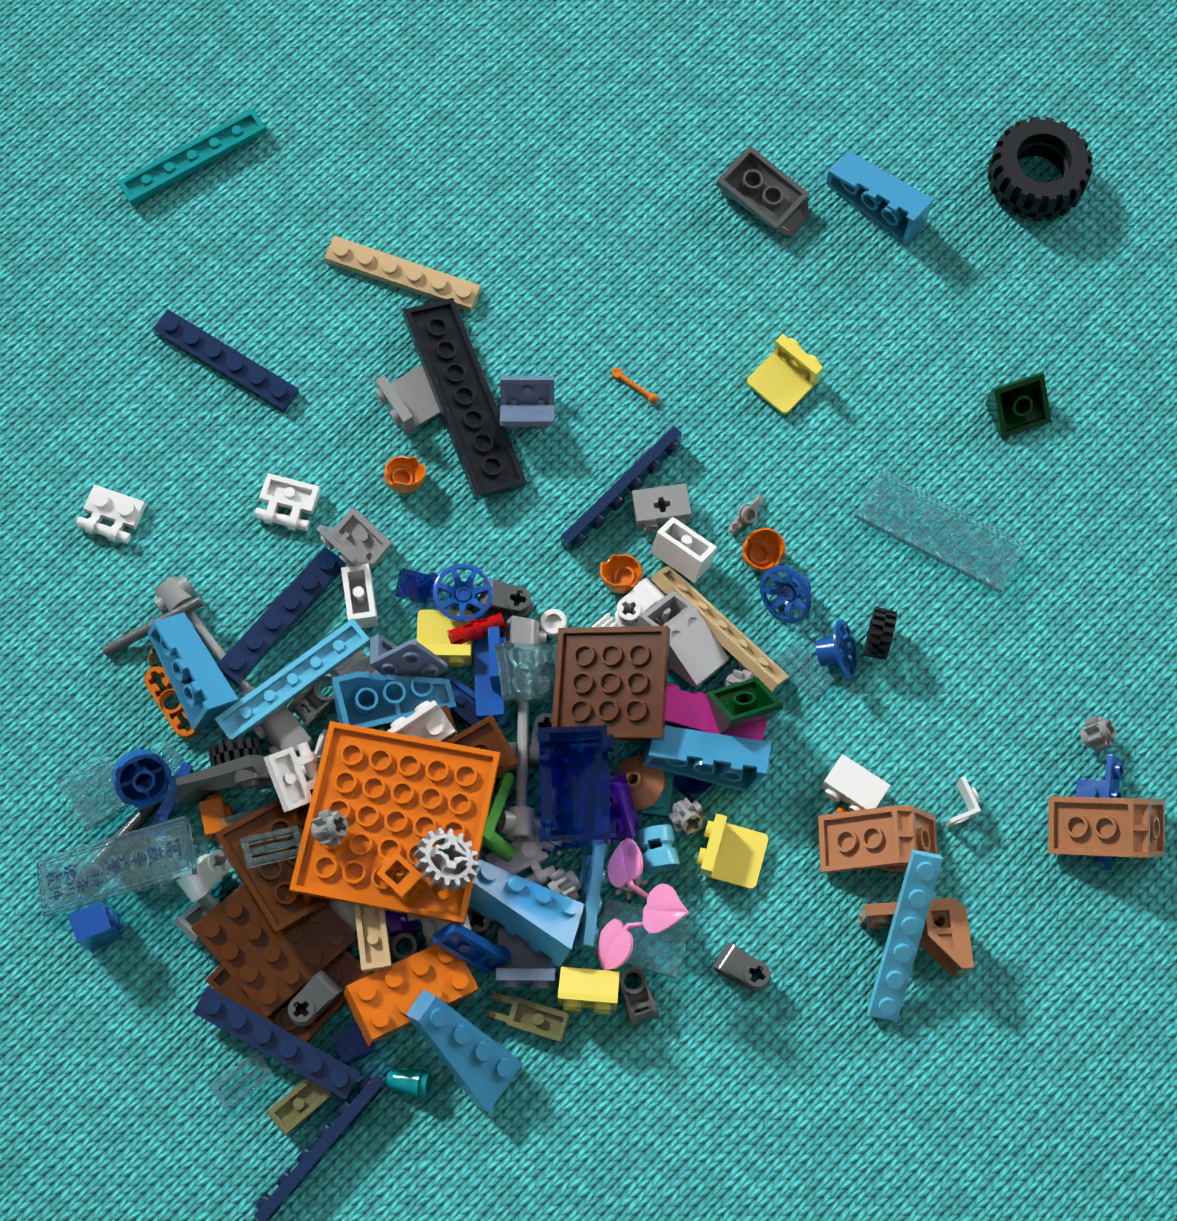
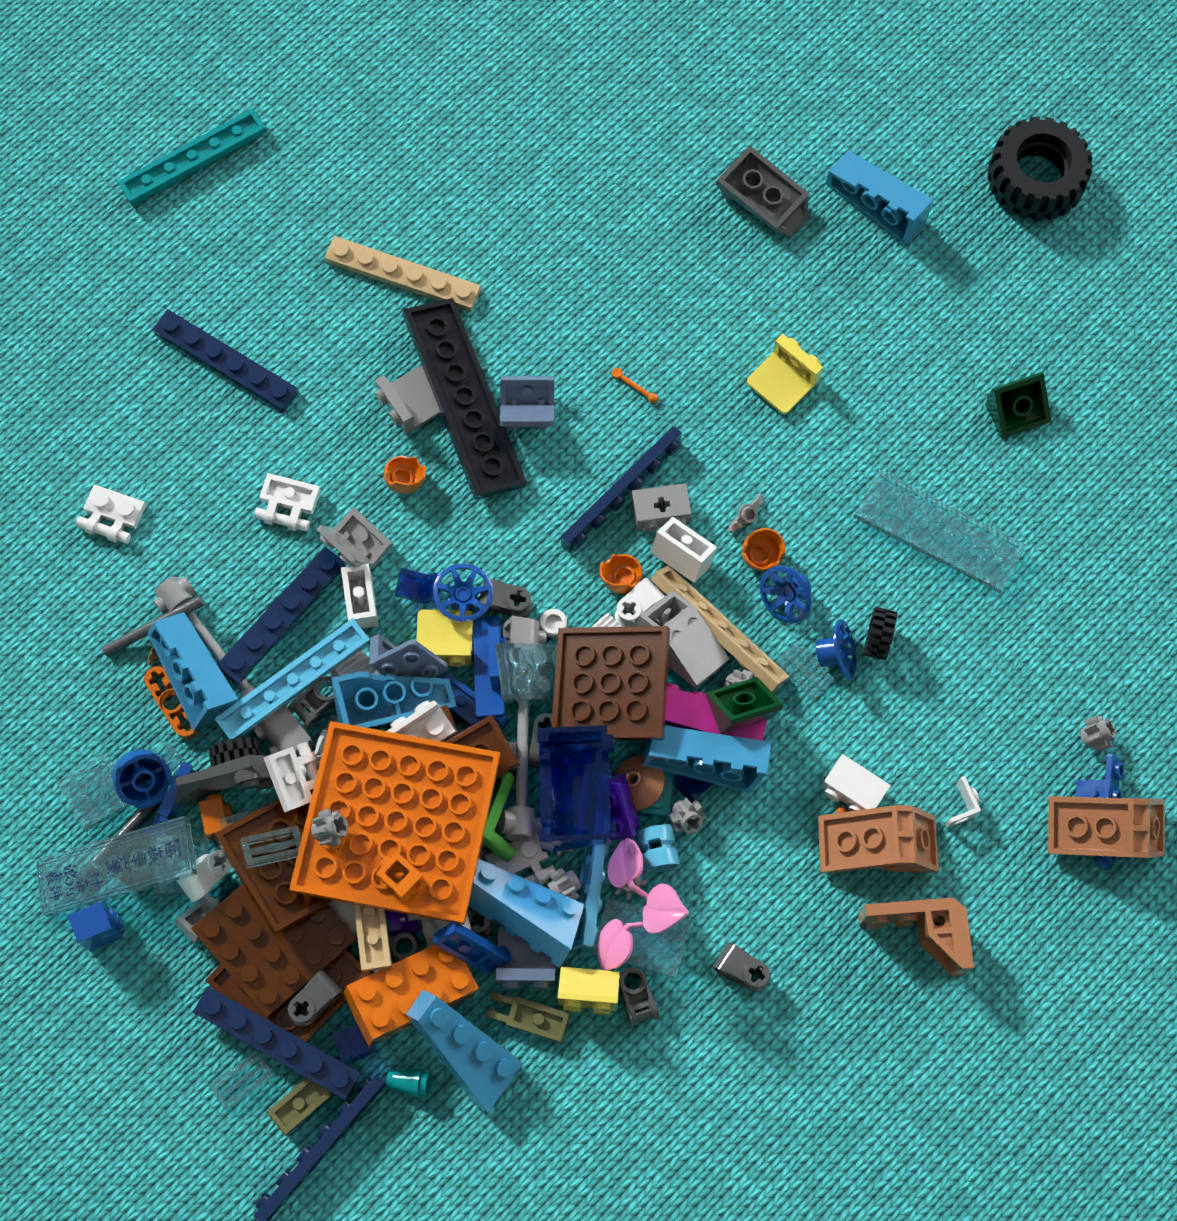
light grey gear [414,827,479,892] -> none
red pin [447,613,506,644] -> none
light yellow bracket [696,813,768,889] -> none
medium azure plate [867,849,943,1021] -> none

